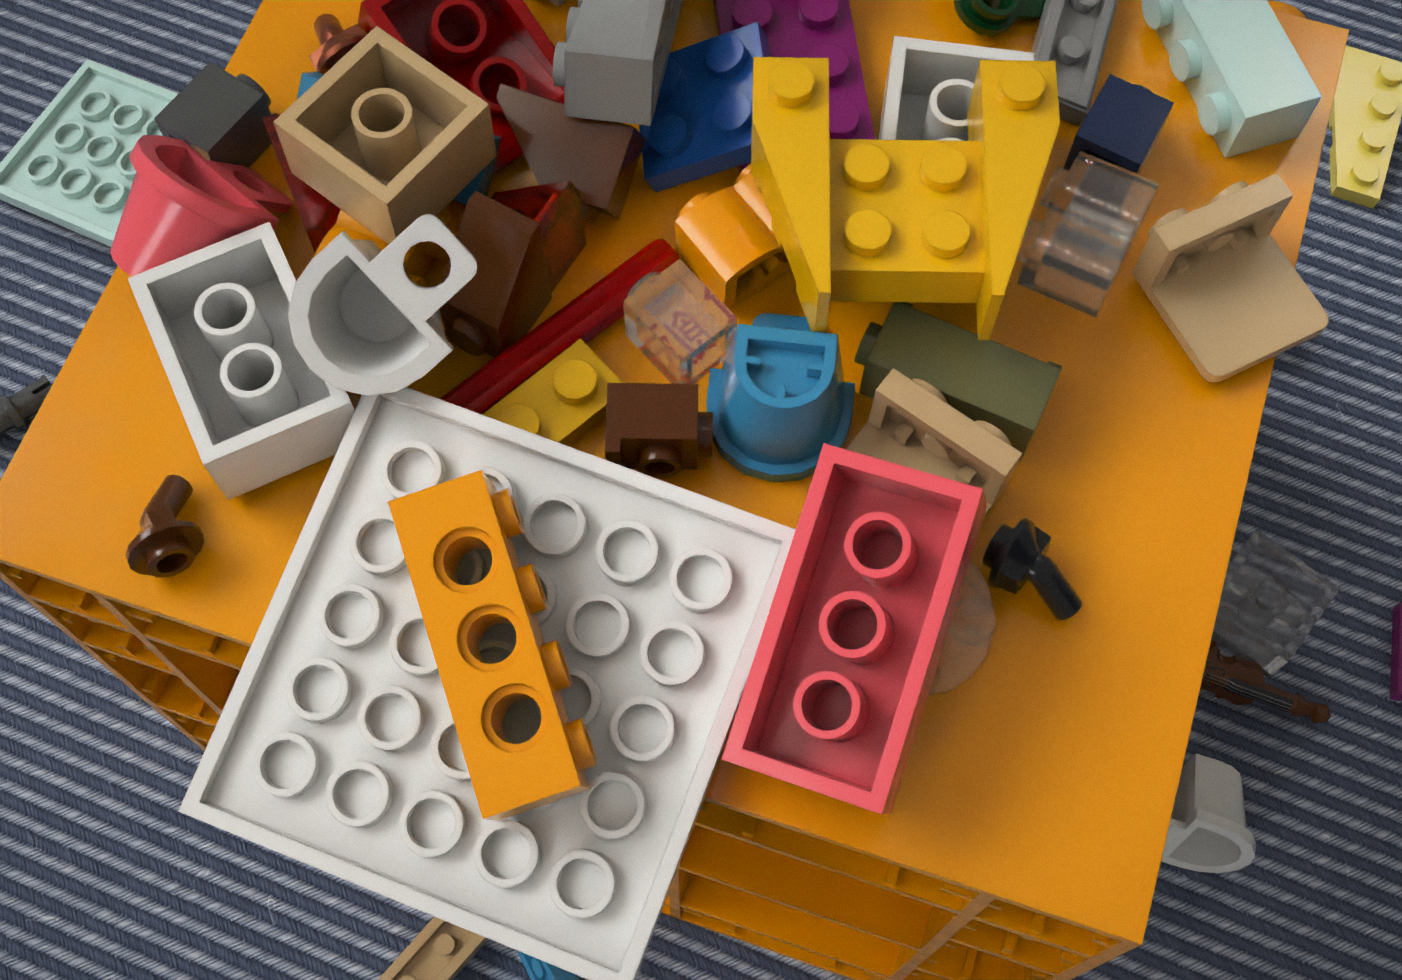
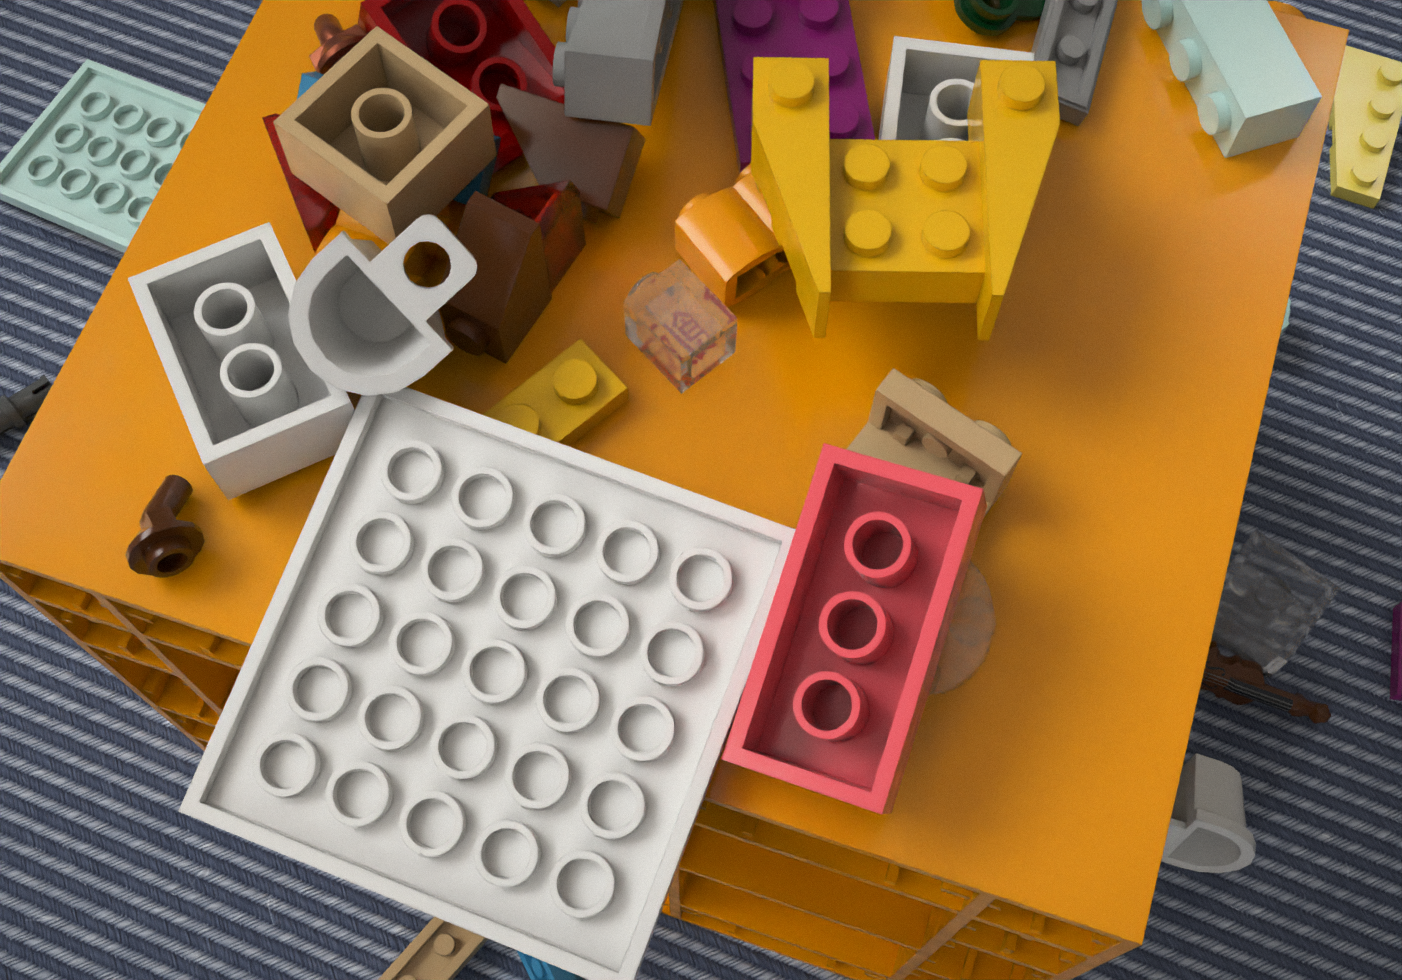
coral container [110,135,292,277] -> none
dark grey brick [154,62,278,168] -> none
light orange brick [388,470,597,821] -> none
red axle [439,239,681,414] -> none
reddish brown brick [605,383,713,477] -> none
blue plate [639,22,770,192] -> none
dark azure container [706,313,855,482] -> none
olive brick [854,302,1063,461] -> none
black plate [982,518,1082,620] -> none
clear brick [1016,151,1160,317] -> none
dark blue brick [1061,74,1174,203] -> none
tan bracket [1132,173,1329,382] -> none

